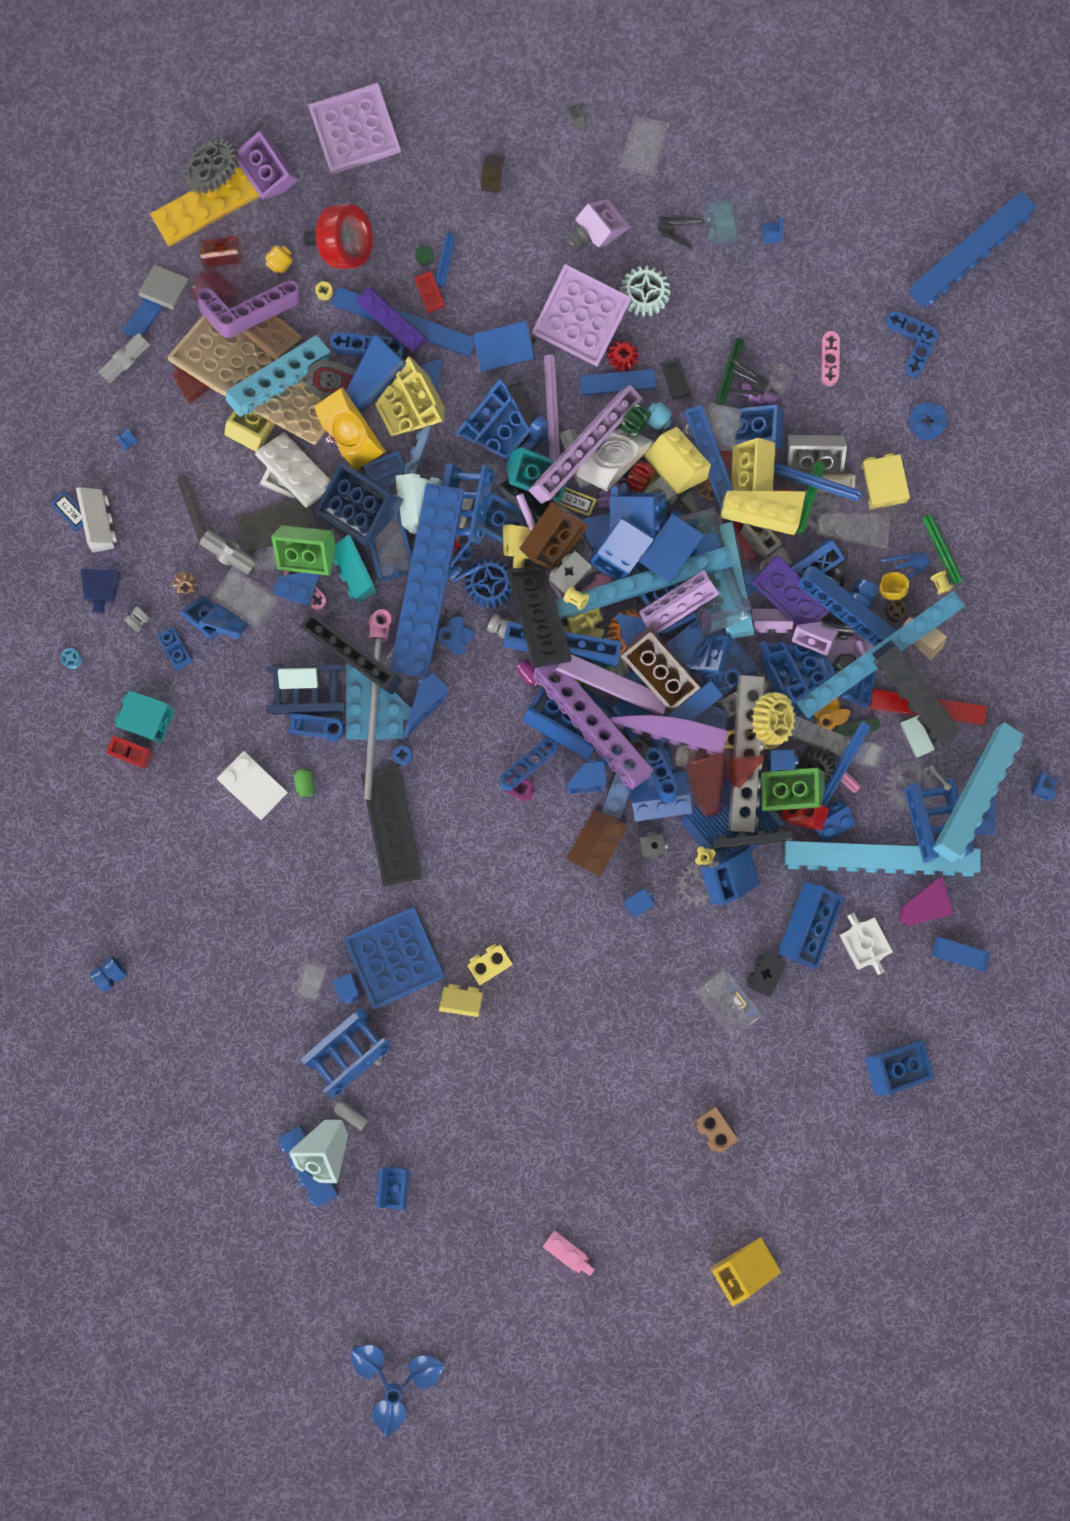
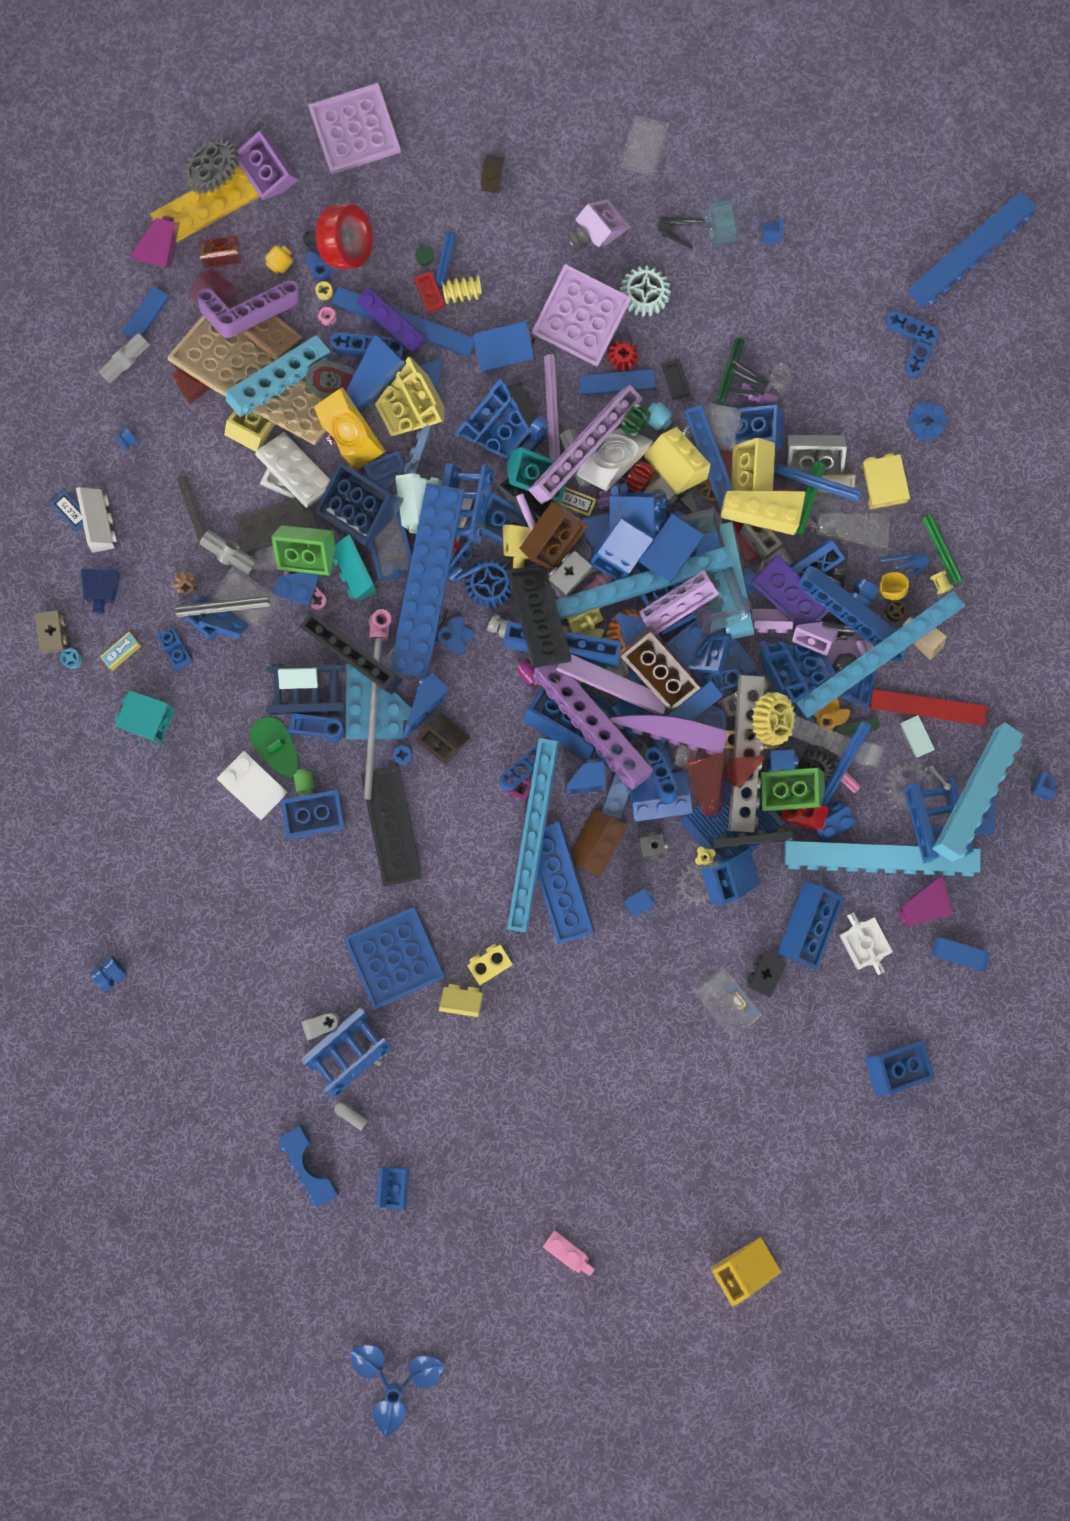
red brick [106,736,153,769] -> none
light grey wheel [124,606,151,632] -> none
light grey tile [139,265,189,310] -> none
light aqua slope [290,1120,348,1183] -> none
clear brick [291,959,329,1003] -> none
blue brick [332,973,362,1005] -> none
light yellow bush [564,586,589,610] -> none
dark grey piece [566,103,585,130] -> none
medium nougat brick [695,1106,738,1154] -> none
bright pink beam [821,331,840,386] -> none
black brick [872,640,961,745] -> none
none -> dark tan brick [35,610,69,654]
none -> slope [100,632,141,671]
none -> magenta slope [130,215,179,268]
none -> axle [174,595,271,617]
none -> green shield [250,717,298,778]
none -> blue brick [280,790,347,840]
none -> light grey piece [301,1013,341,1041]
none -> blue plate [306,251,339,280]
none -> bright pink plate [318,307,337,325]
none -> dark brown slope [415,713,470,767]
none -> light yellow piece [442,275,482,304]
none -> dark azure plate [507,738,559,933]
none -> blue plate [537,822,596,945]

